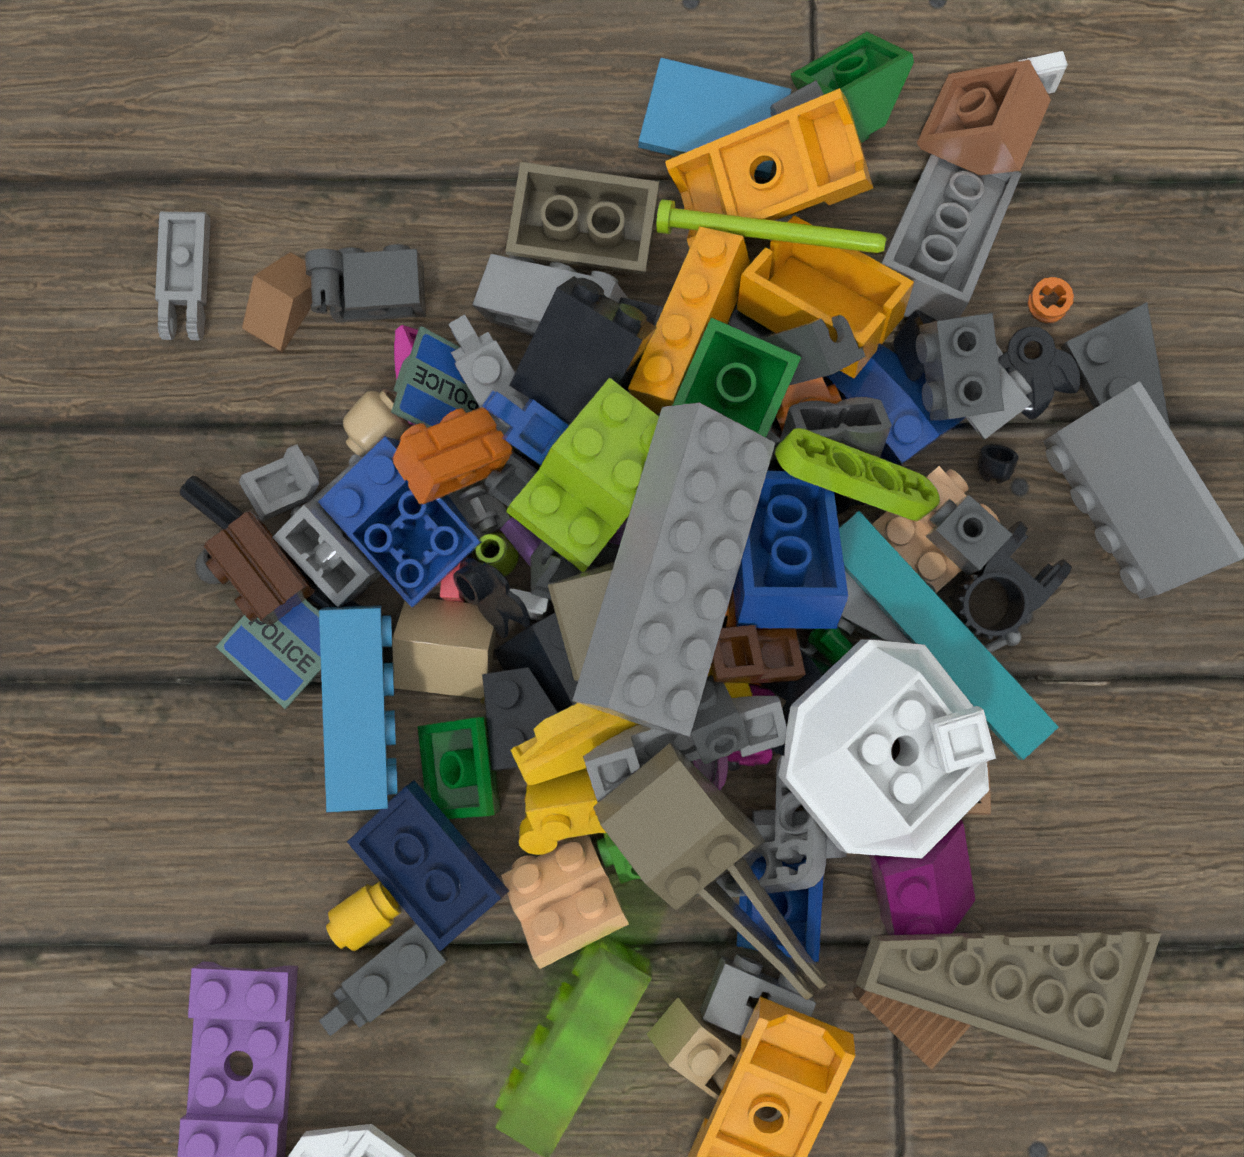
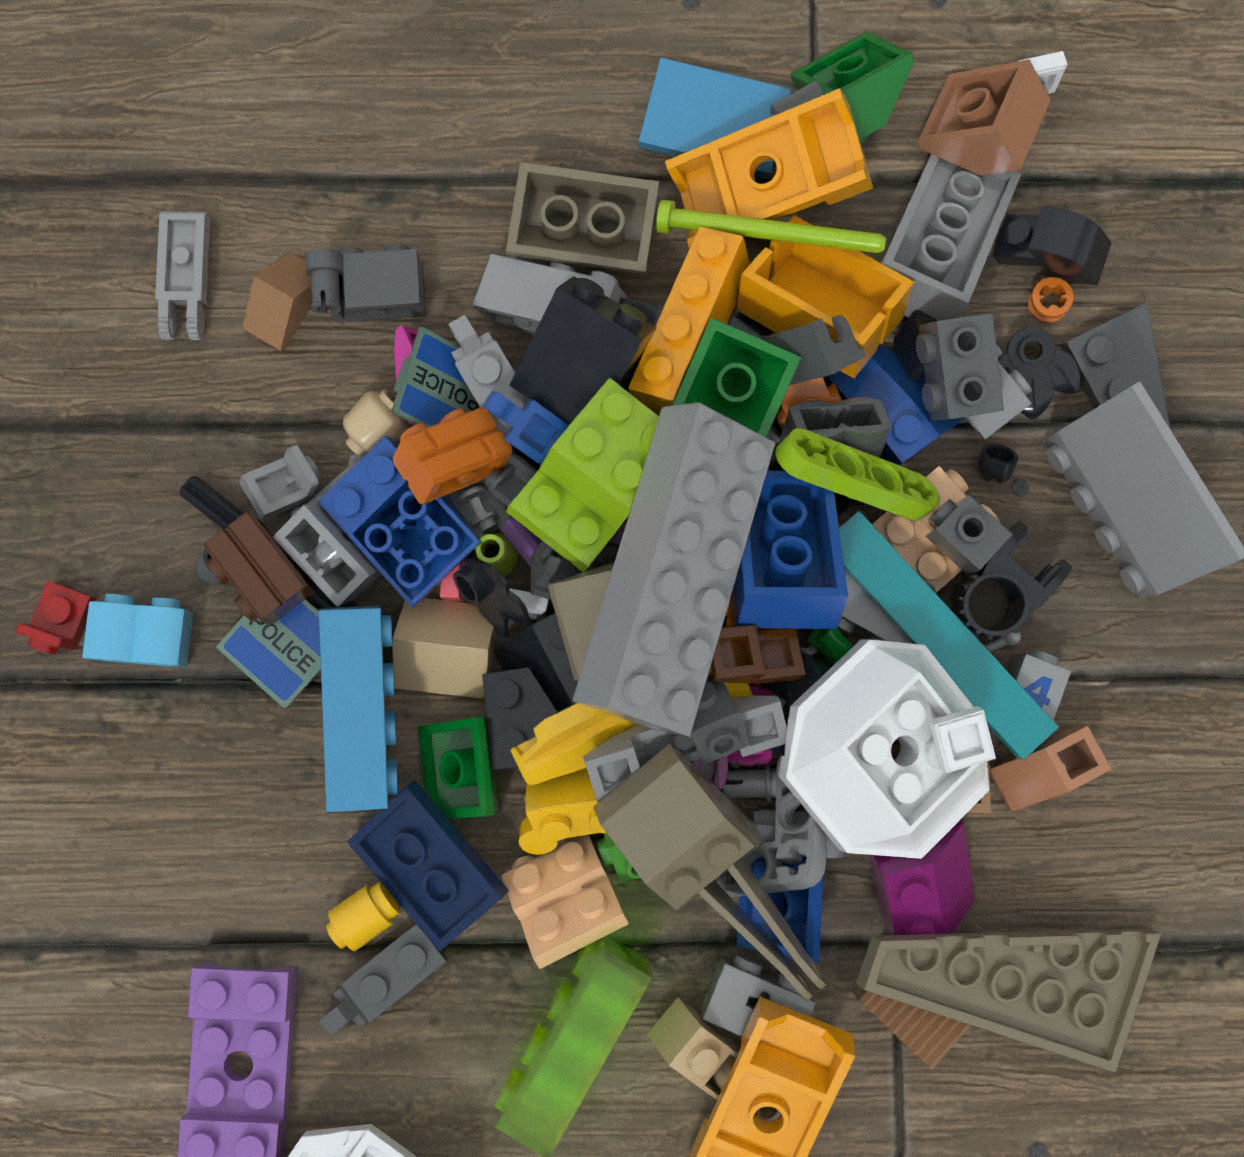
none -> red bracket [15,581,97,655]
none -> medium azure brick [82,594,194,668]
none -> light grey pin [723,764,777,802]
none -> nougat slope [989,725,1112,812]
none -> black brick [993,206,1112,285]
none -> light grey brick [1007,649,1071,721]

